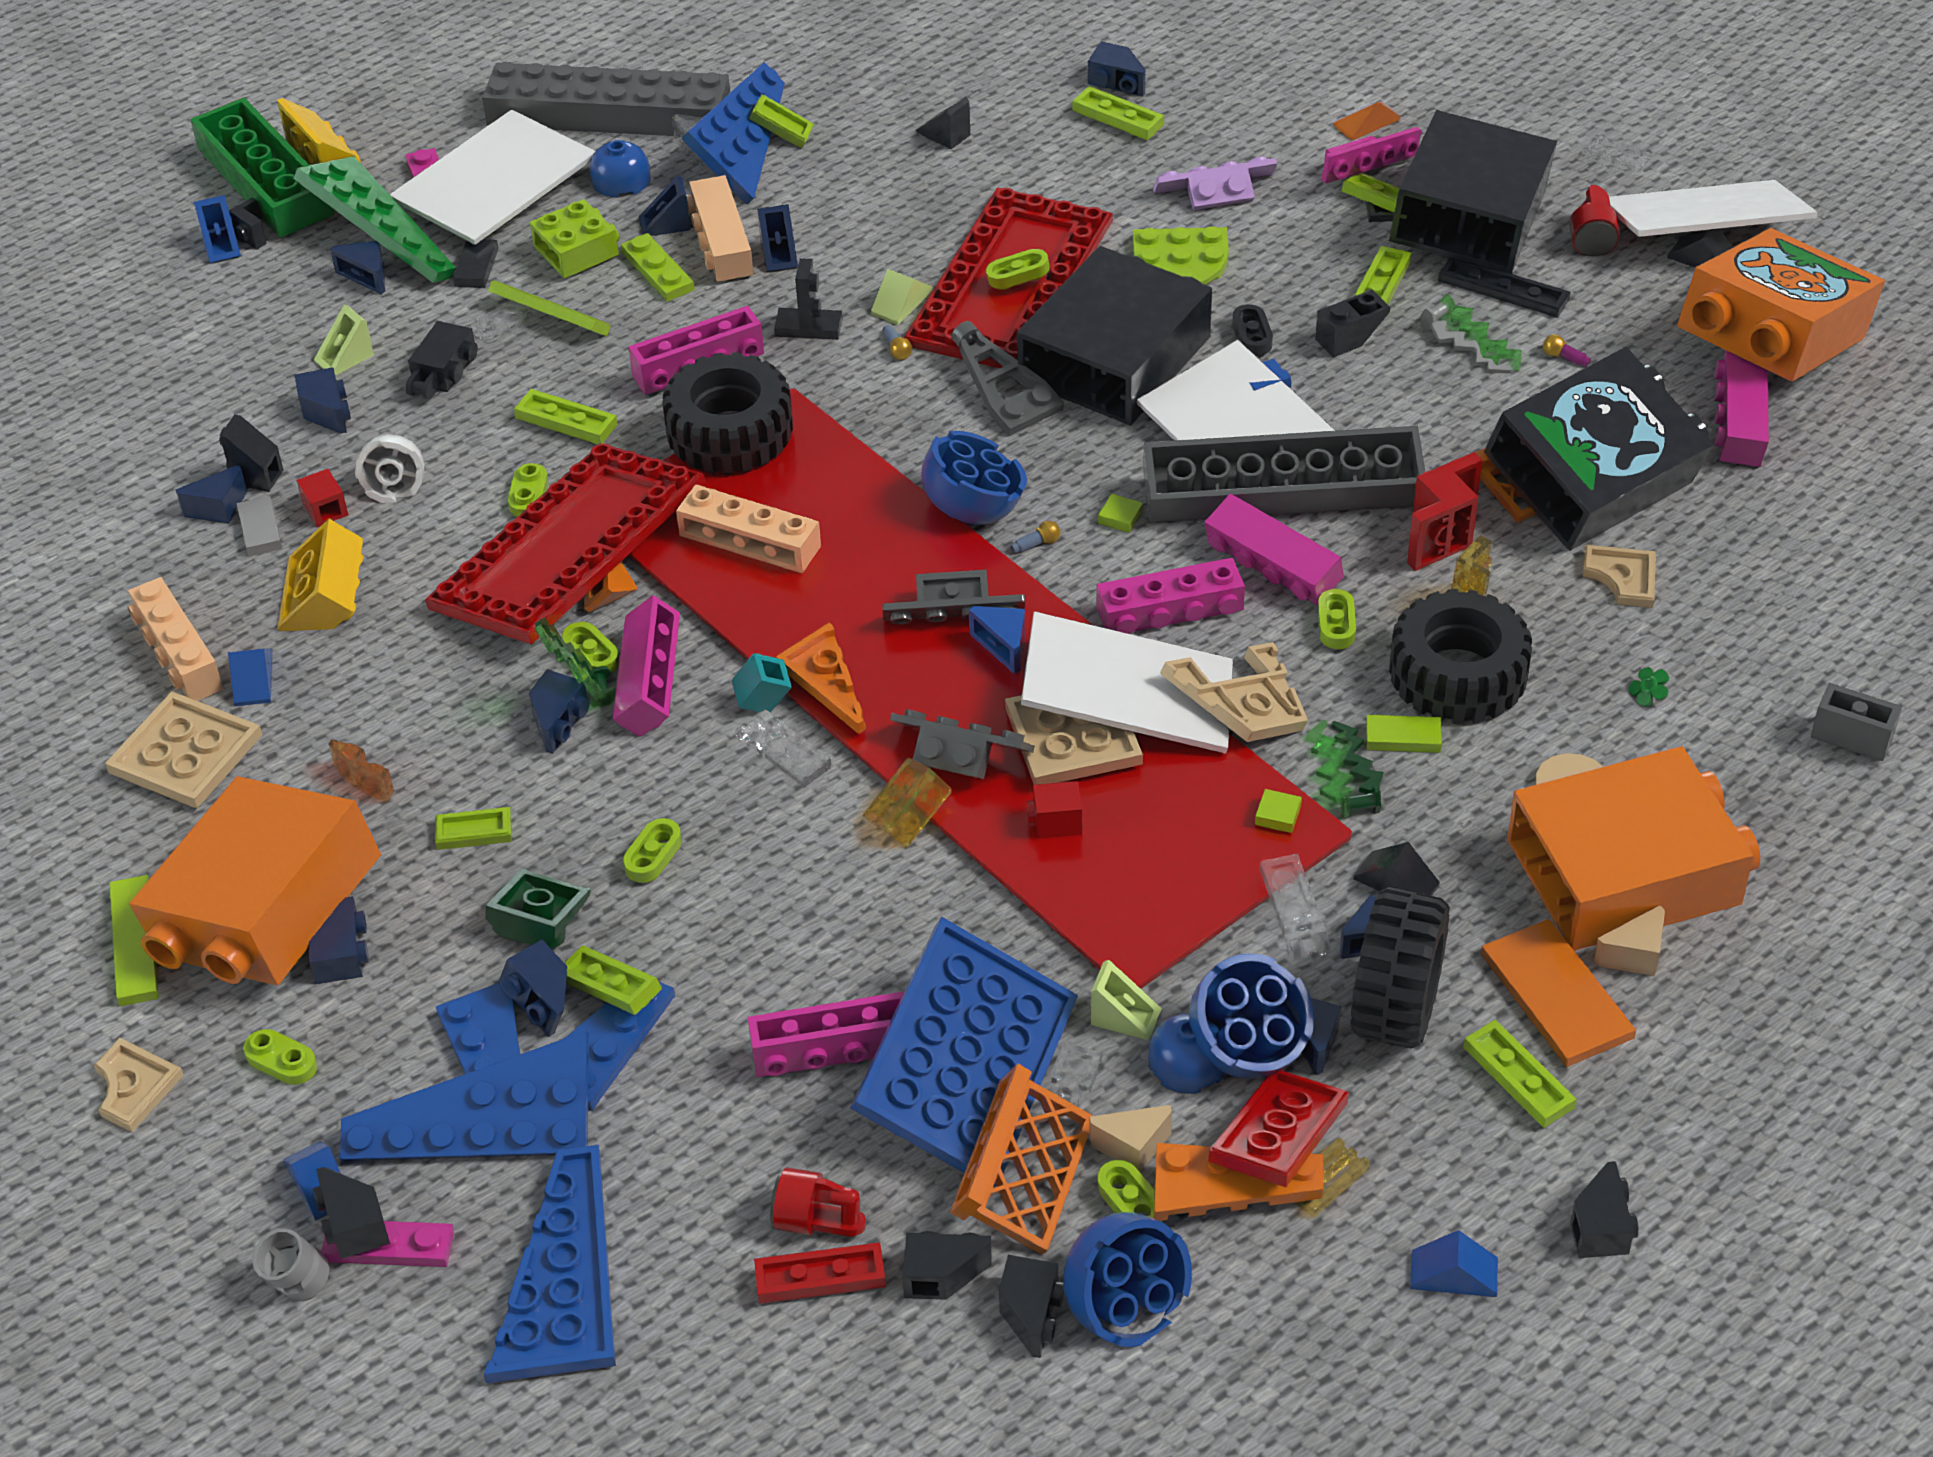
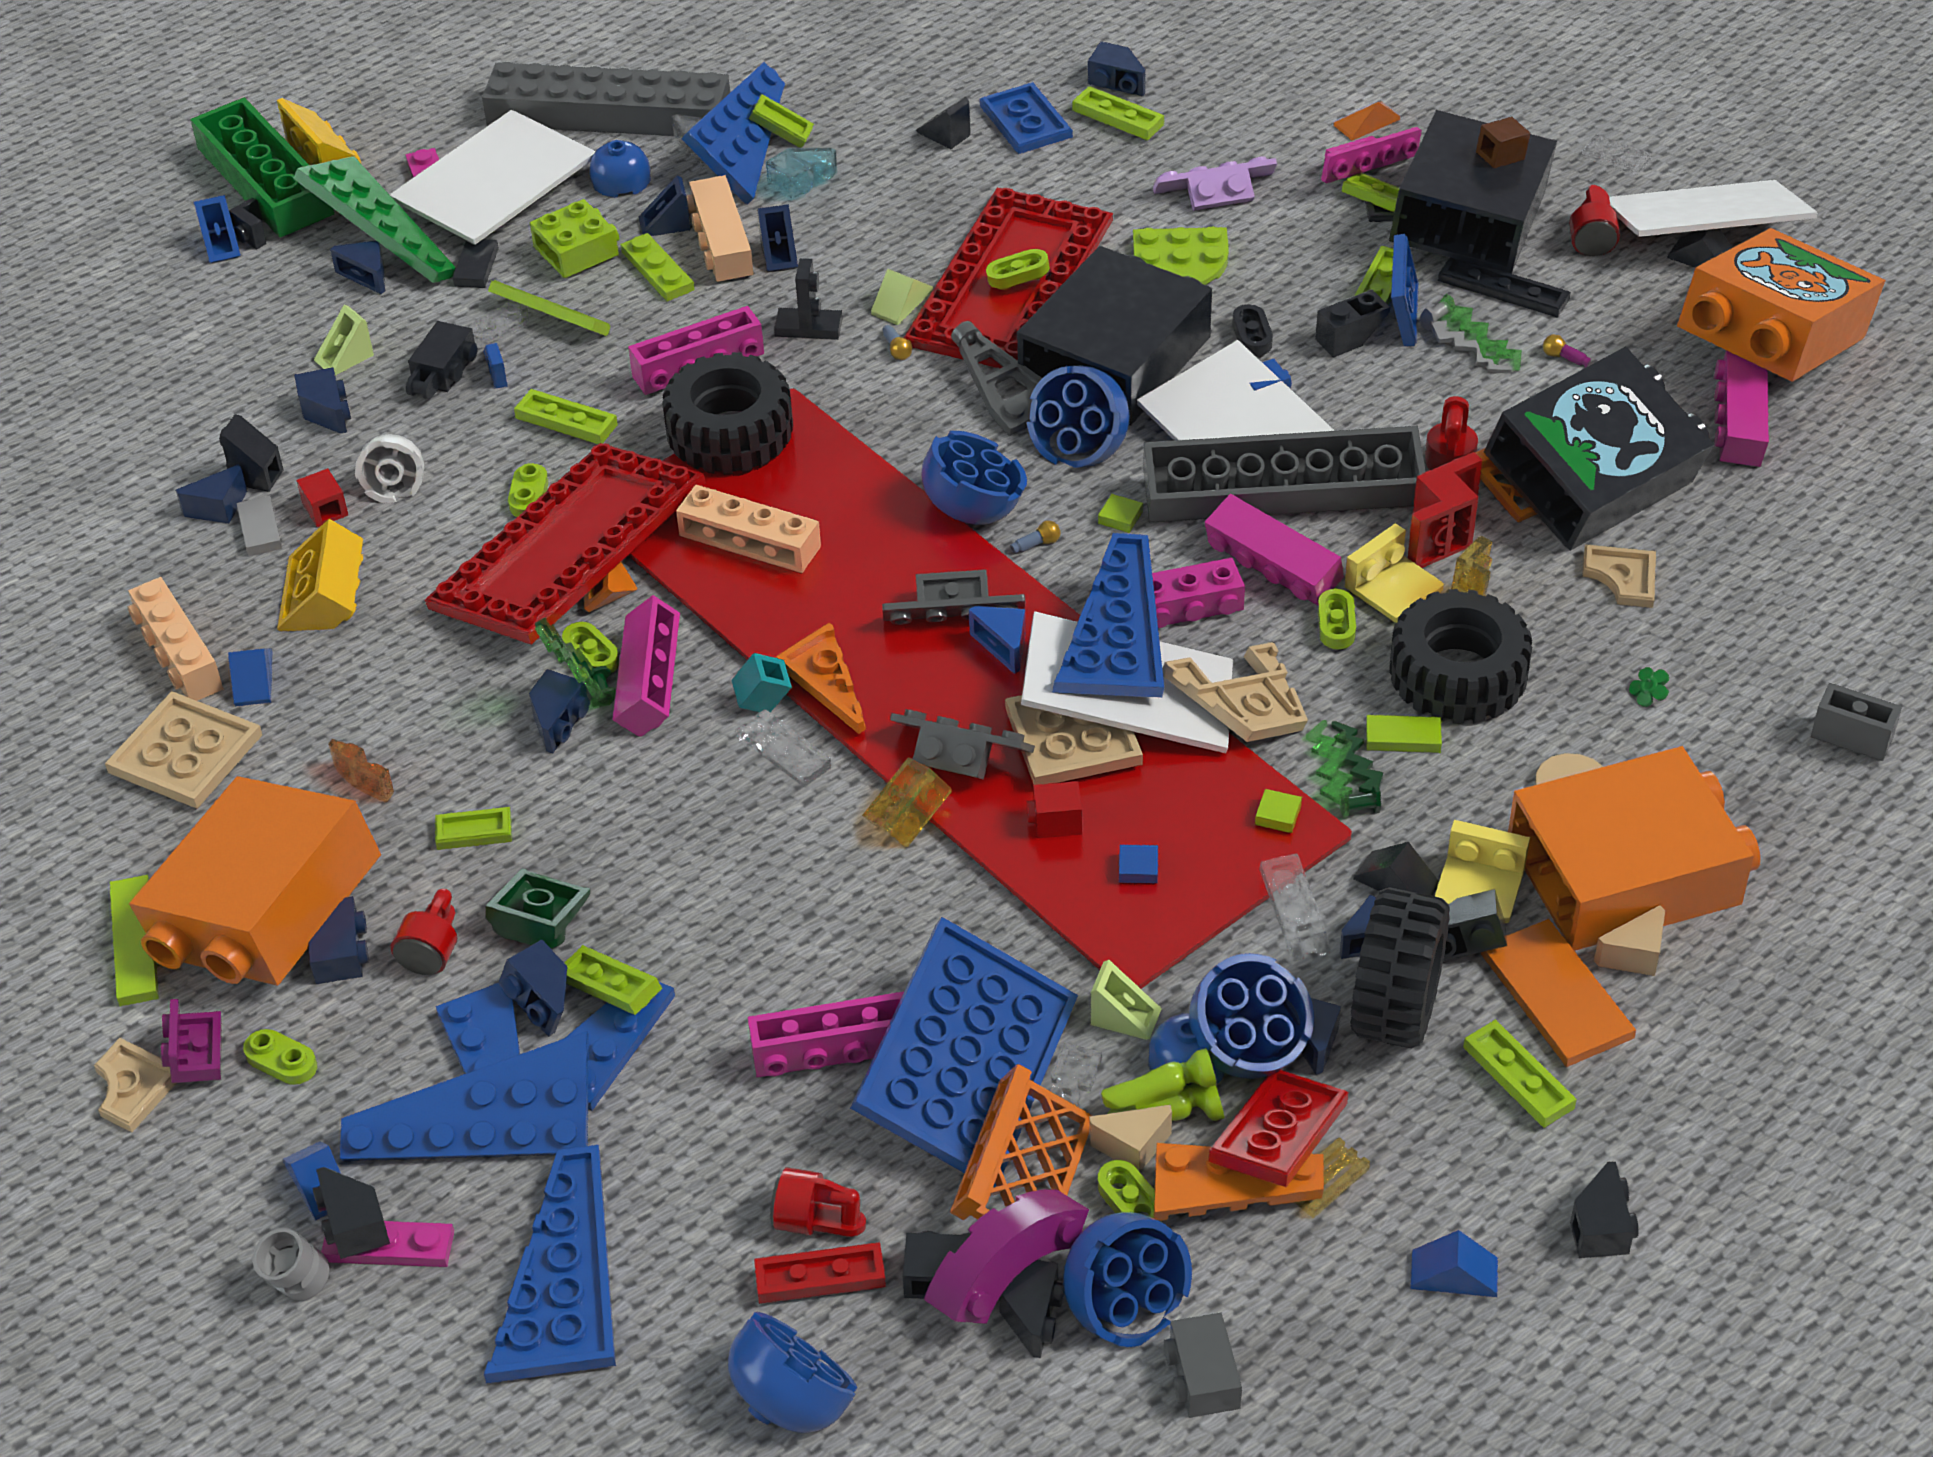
lime plate [623,818,682,883] -> none
none -> magenta bracket [161,999,222,1083]
none -> red piece [390,888,458,975]
none -> blue tile [483,343,508,389]
none -> blue cylinder [728,1312,858,1433]
none -> clear light blue slope [766,148,838,201]
none -> magenta brick [924,1189,1089,1324]
none -> blue tile [979,82,1073,154]
none -> blue cylinder [1027,366,1129,468]
none -> blue wing [1052,533,1165,698]
none -> lime piece [1101,1048,1225,1121]
none -> blue tile [1119,845,1158,883]
none -> dark grey brick [1164,1312,1242,1418]
none -> light yellow bracket [1345,523,1444,623]
none -> blue tile [1391,234,1419,346]
none -> red piece [1424,396,1478,470]
none -> light yellow bracket [1434,820,1530,923]
none -> black slope [1443,889,1507,961]
none -> reddish brown brick [1476,116,1531,168]

